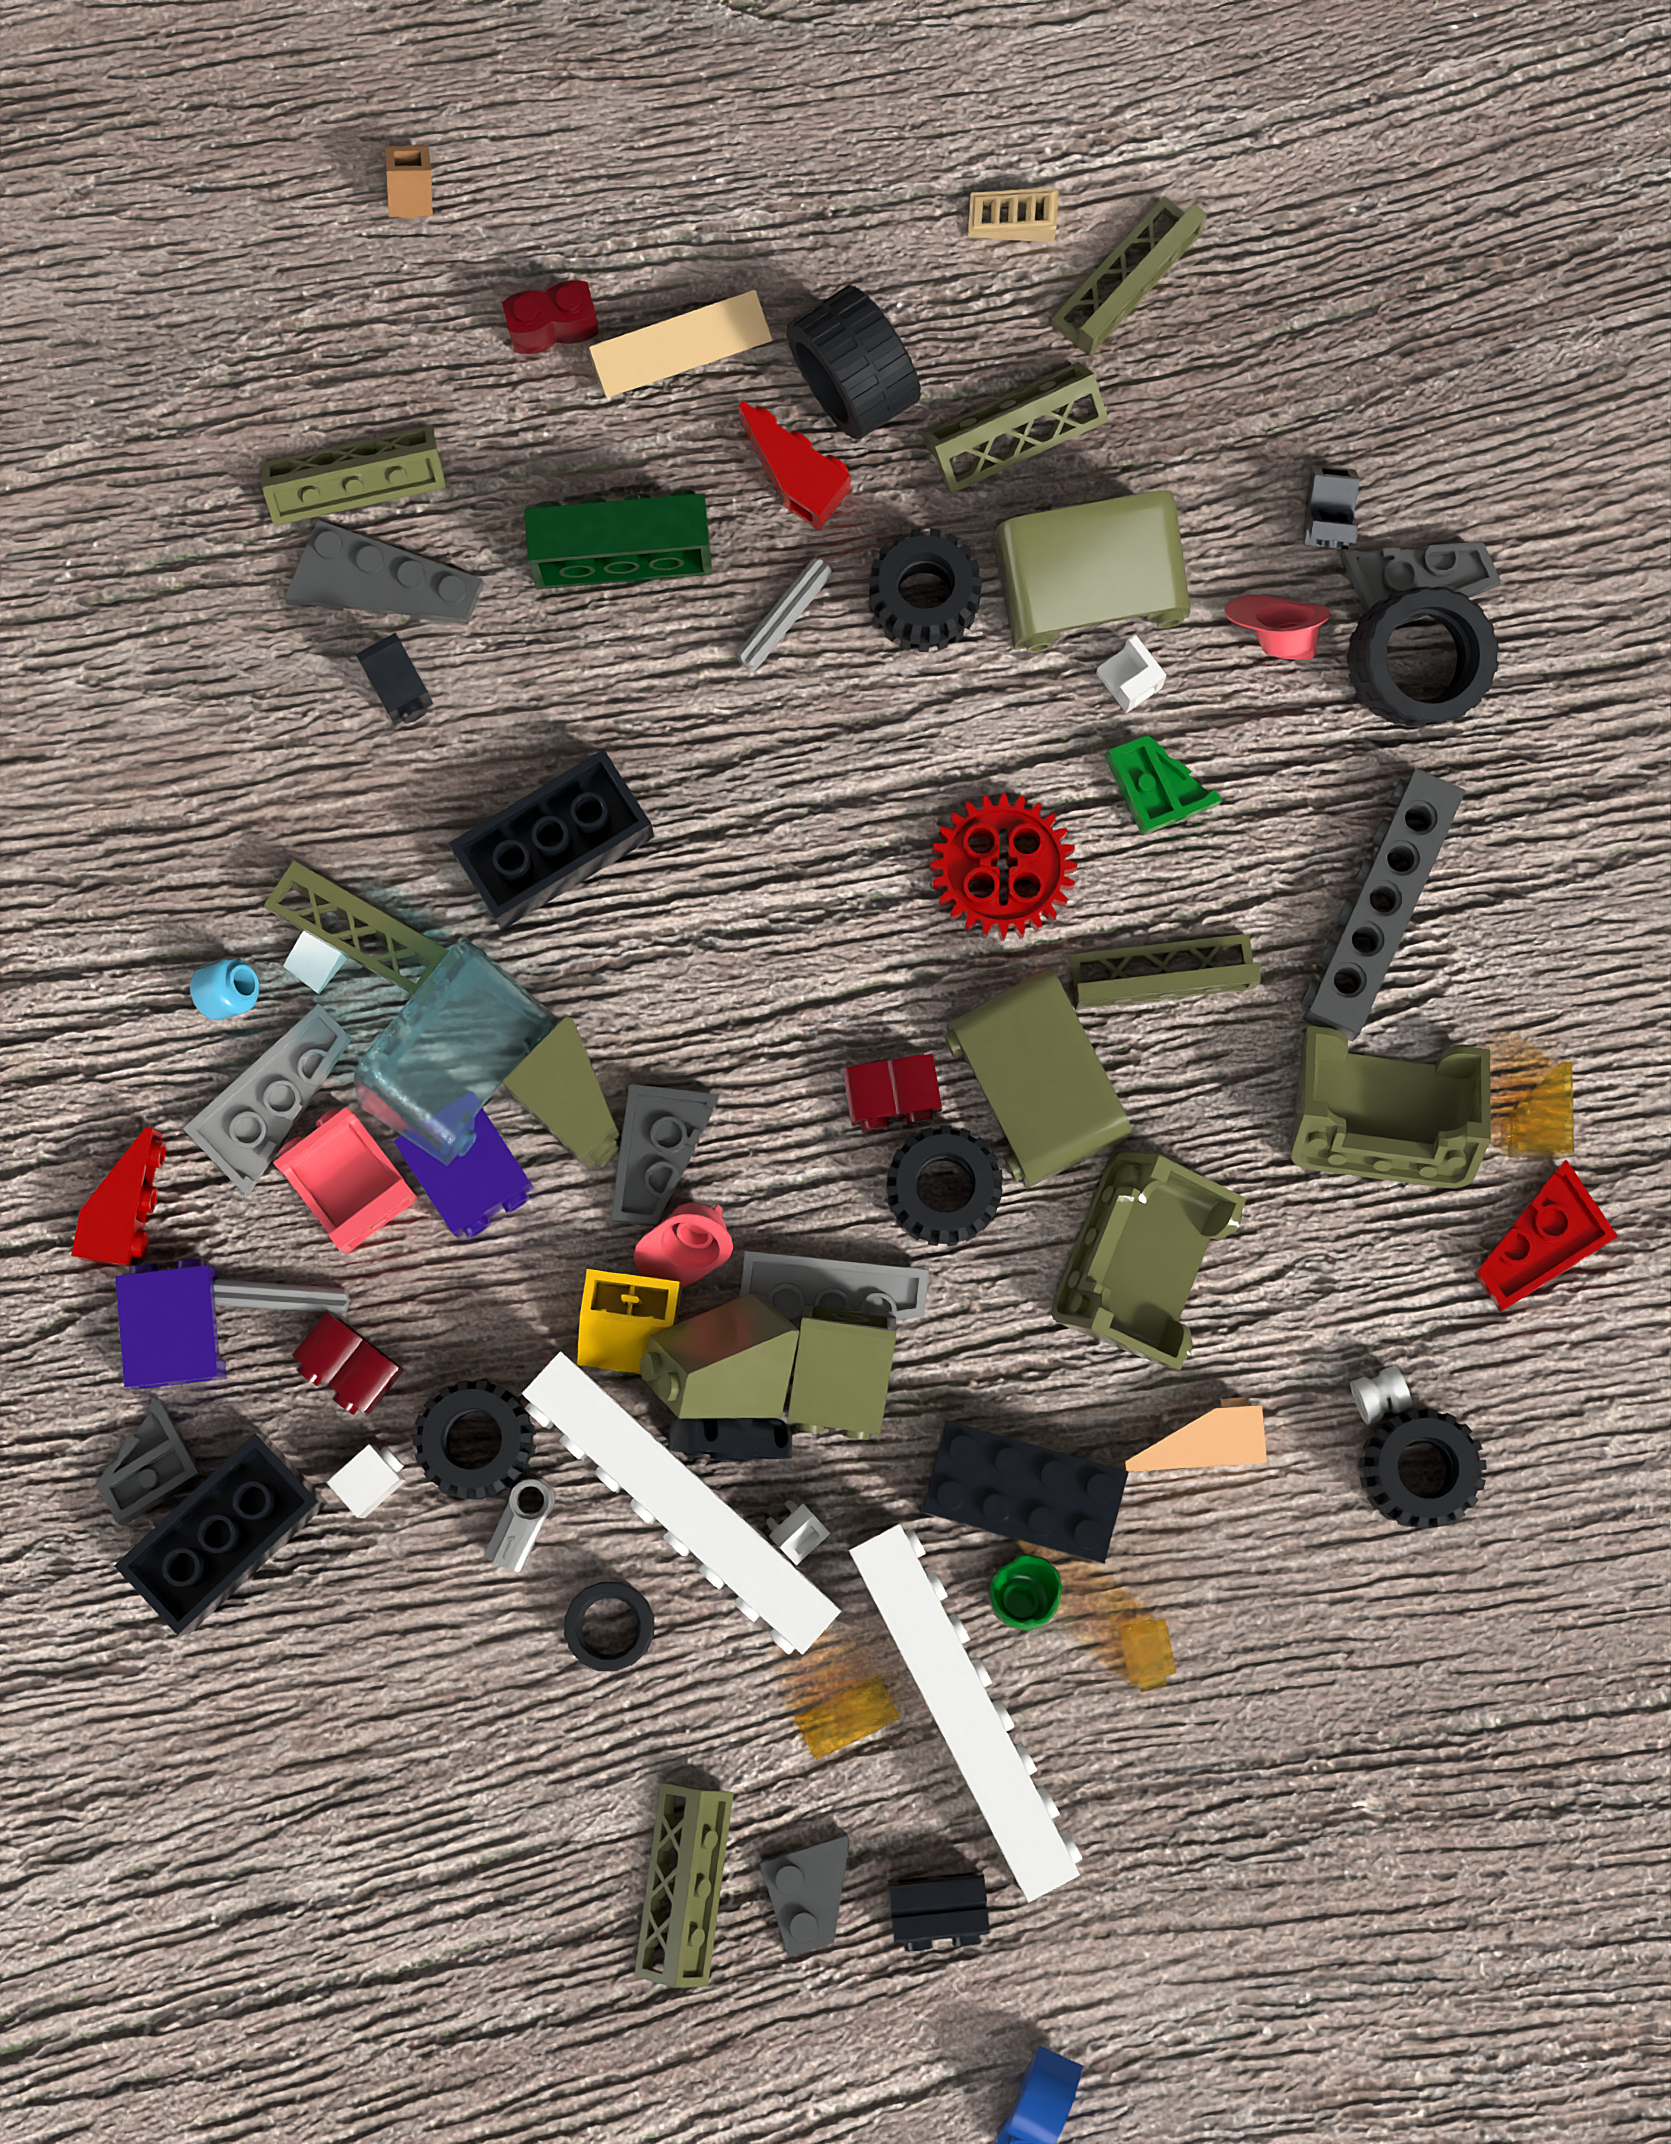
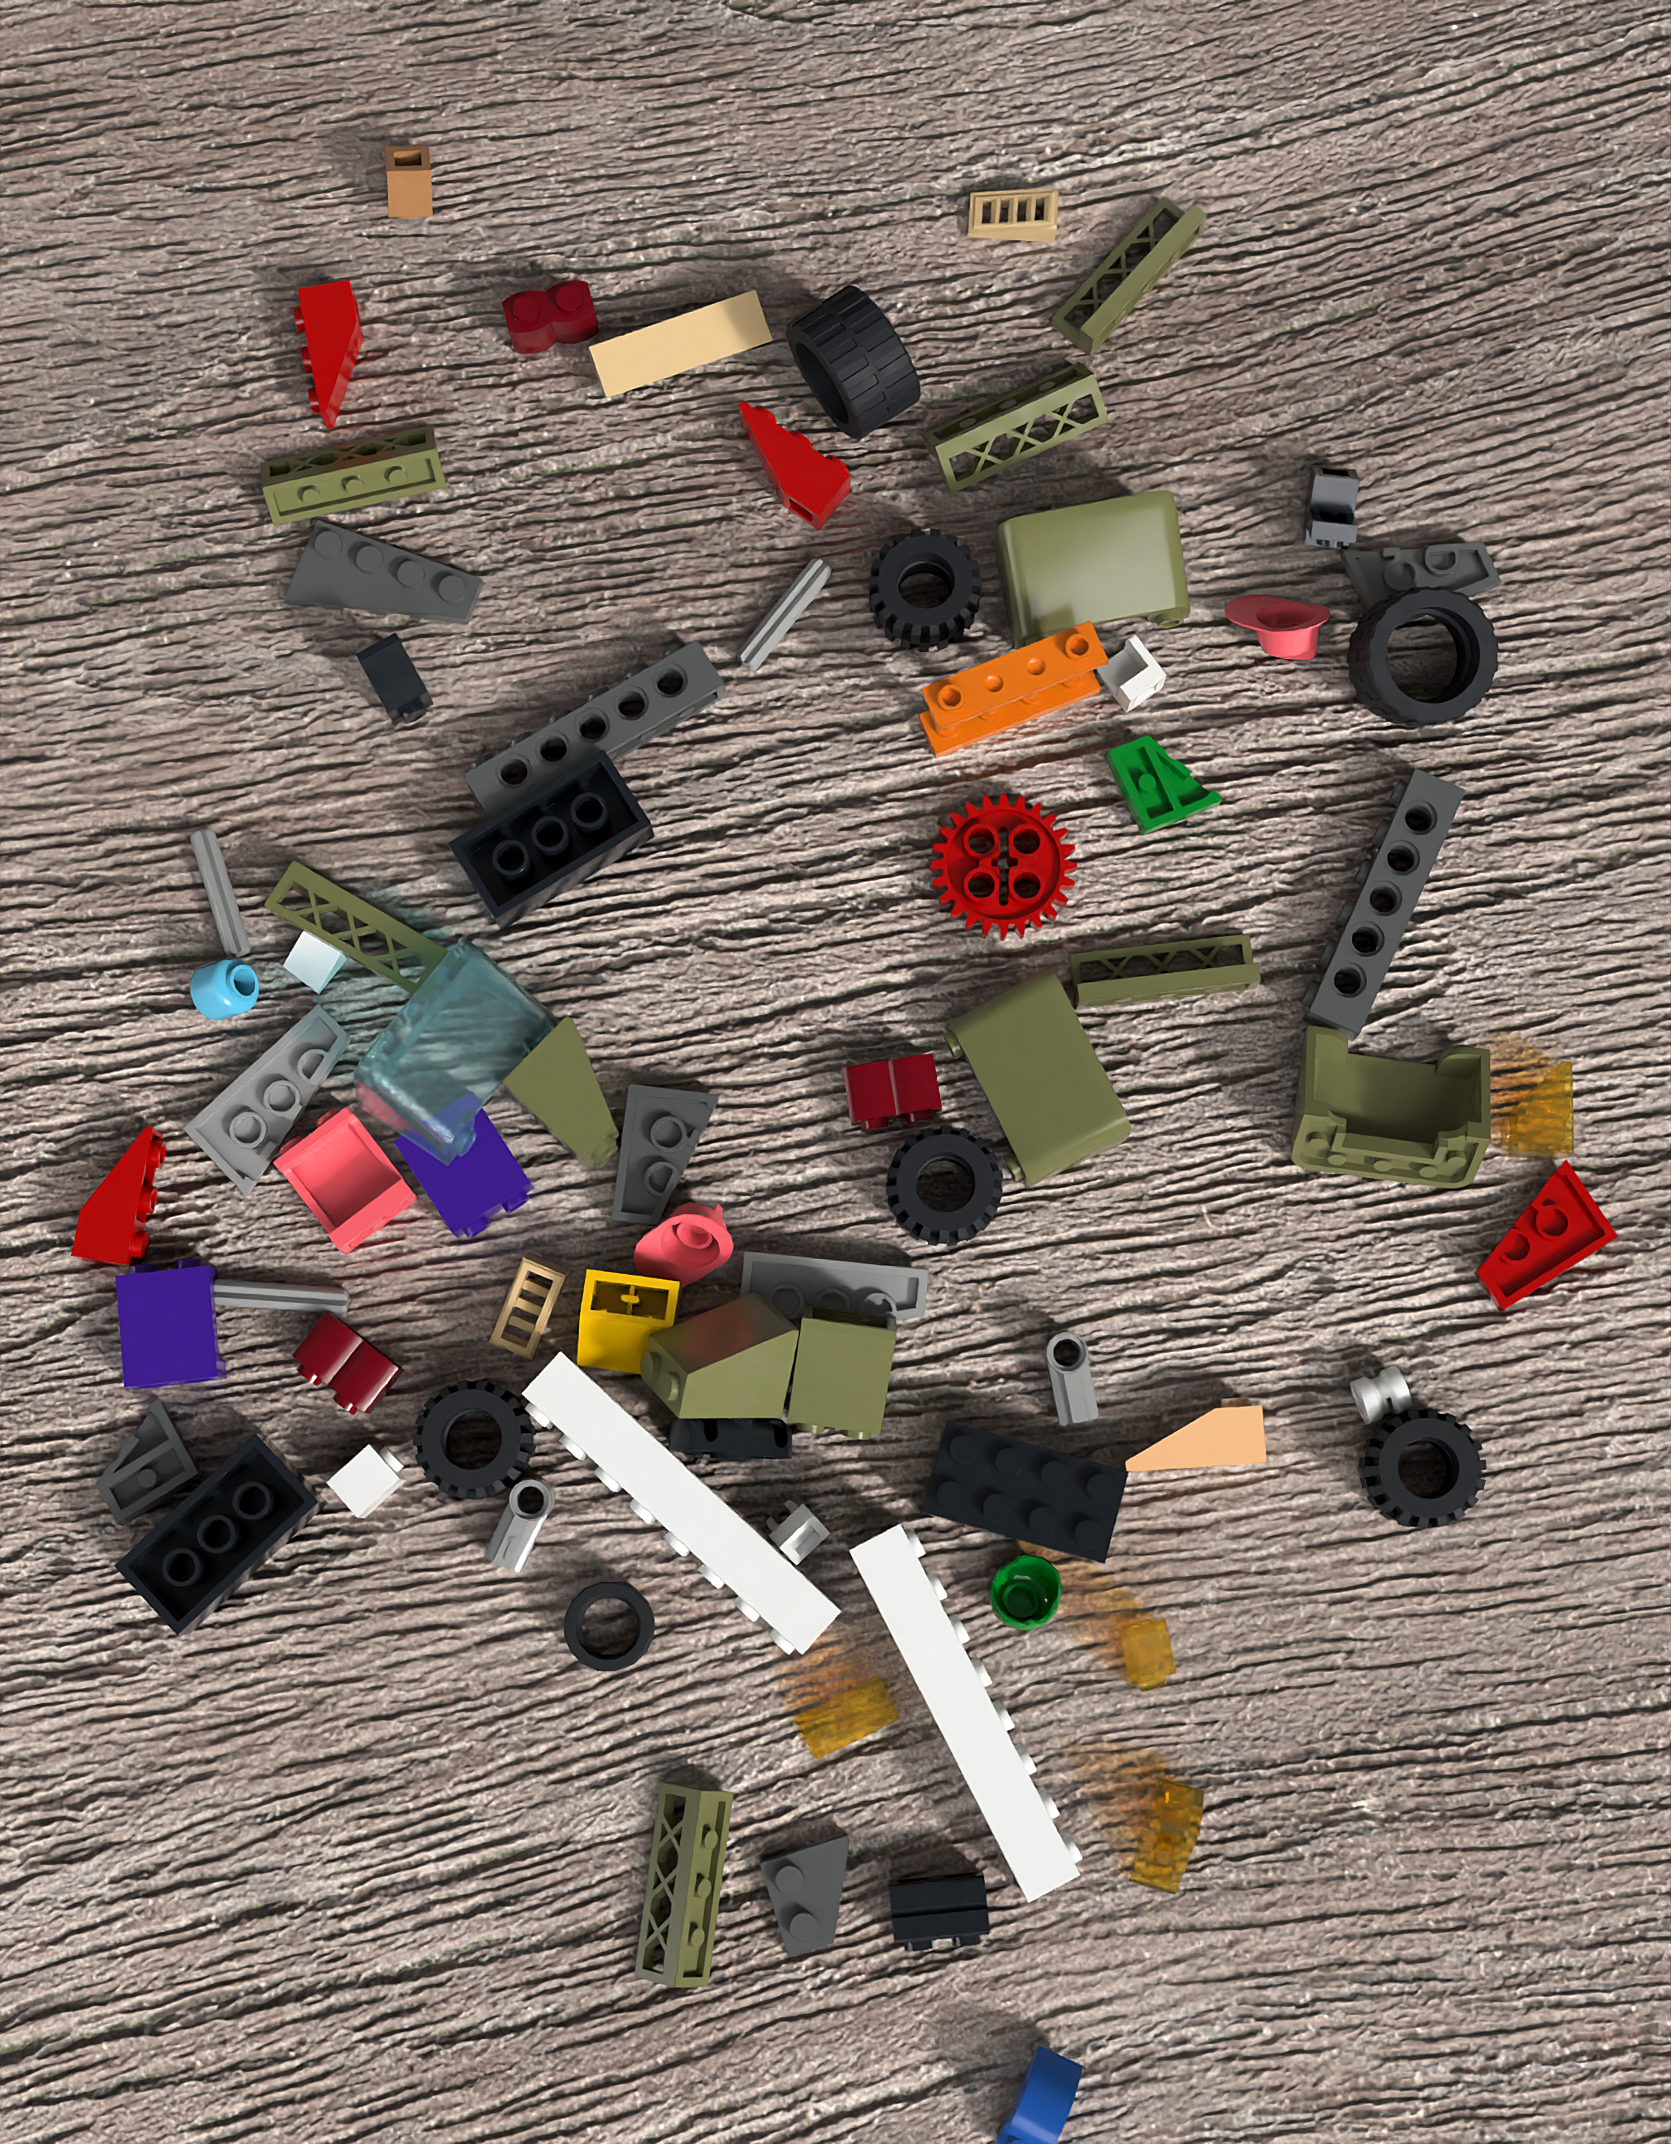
dark green brick [524,490,713,590] -> none
olive windscreen [1051,1152,1247,1370] -> none
none -> light grey axle [190,828,251,958]
none -> red slope [293,279,364,429]
none -> dark grey brick [463,639,726,819]
none -> tan slope [489,1253,570,1360]
none -> orange fence [918,620,1109,759]
none -> light grey piece [1043,1332,1099,1426]
none -> clear yellow slope [1129,1778,1205,1895]

